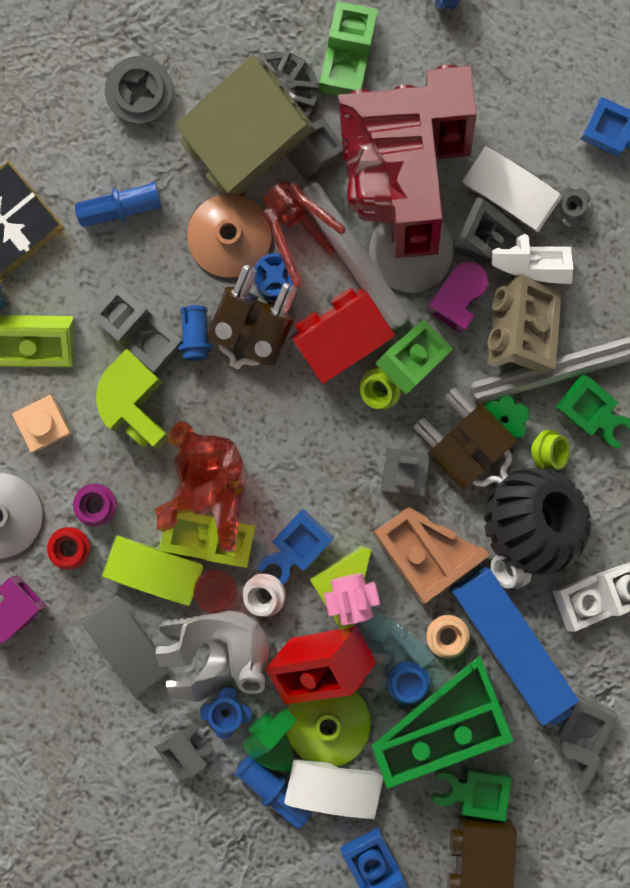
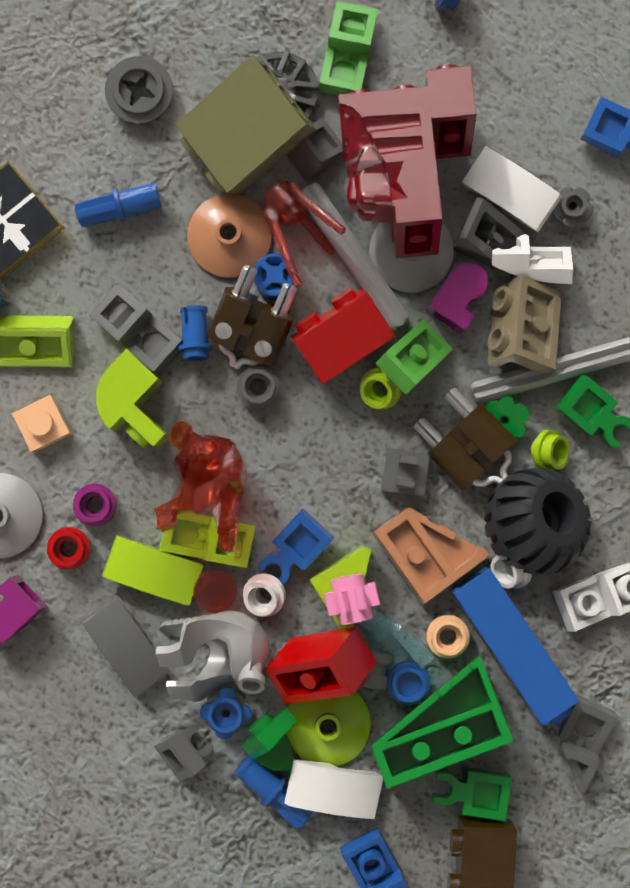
none -> dark grey plate [237,366,280,409]

